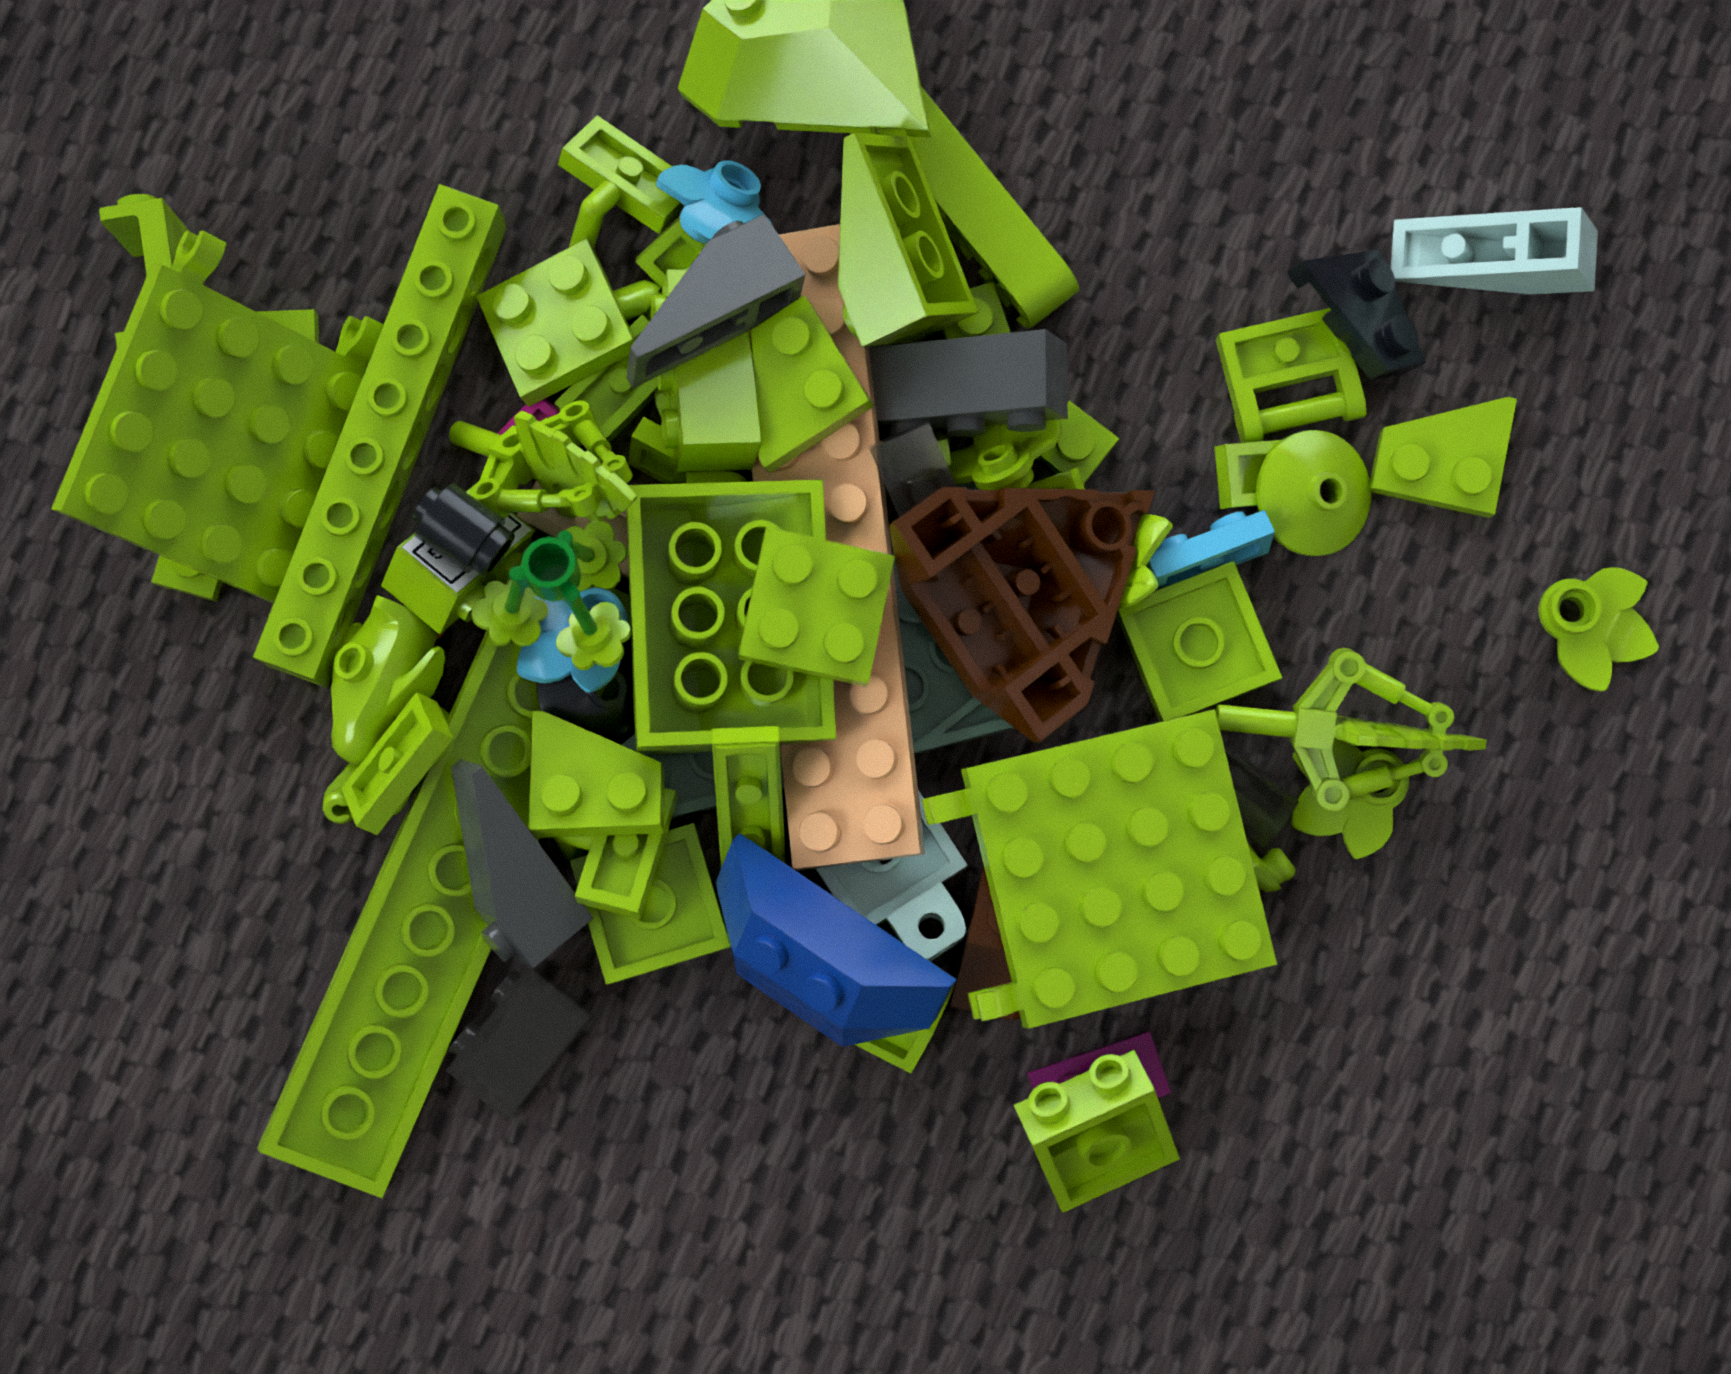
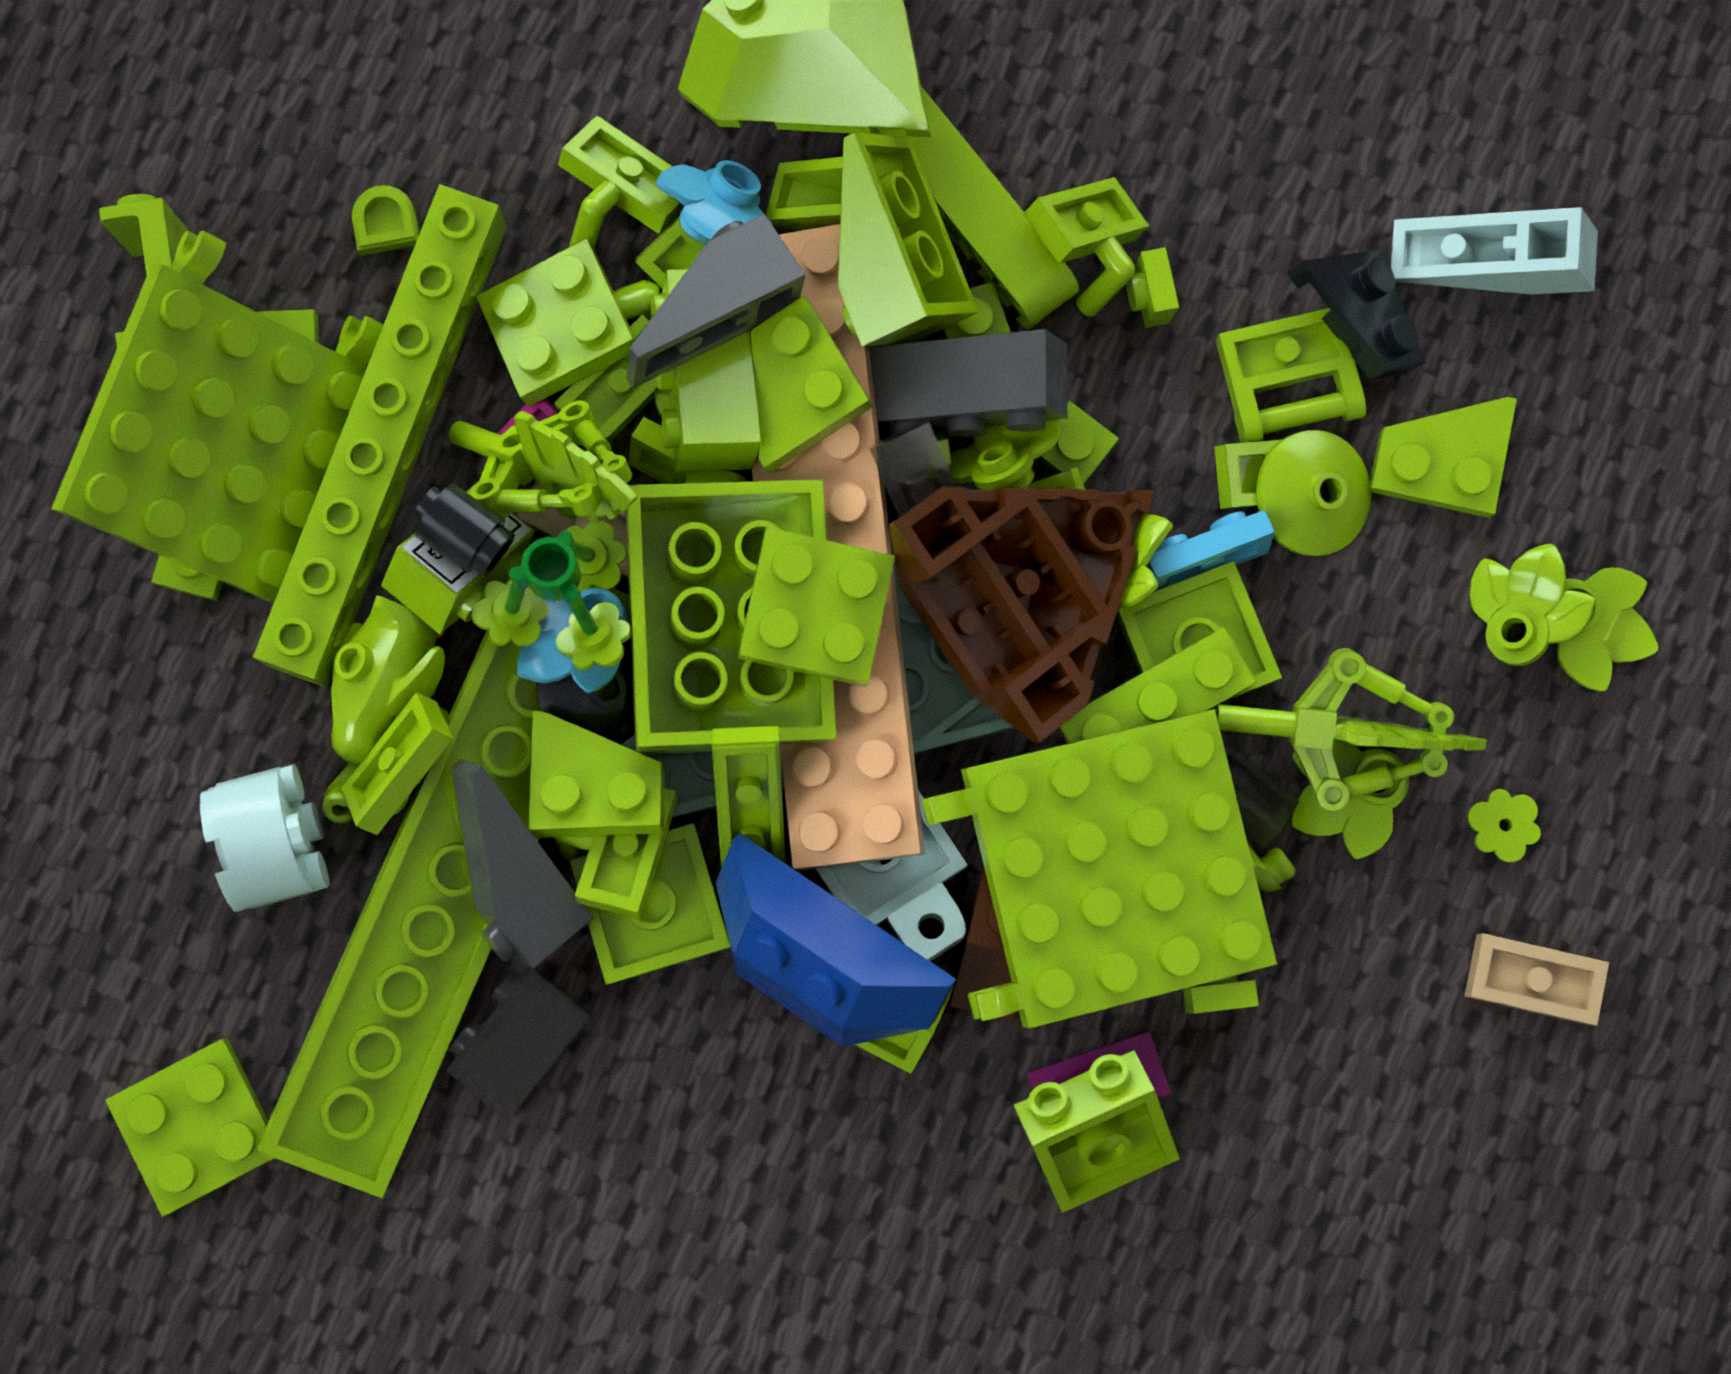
none -> lime plate [105,1038,275,1217]
none -> light aqua brick [200,764,330,912]
none -> lime tile [352,185,420,256]
none -> lime slope [766,157,843,231]
none -> lime plate [1024,177,1149,317]
none -> lime plate [1058,627,1257,744]
none -> lime plate [1126,247,1179,328]
none -> lime plate [1182,975,1259,1014]
none -> tan plate [1464,933,1609,1026]
none -> lime plant [1467,789,1541,863]
none -> lime plate [1470,544,1596,666]

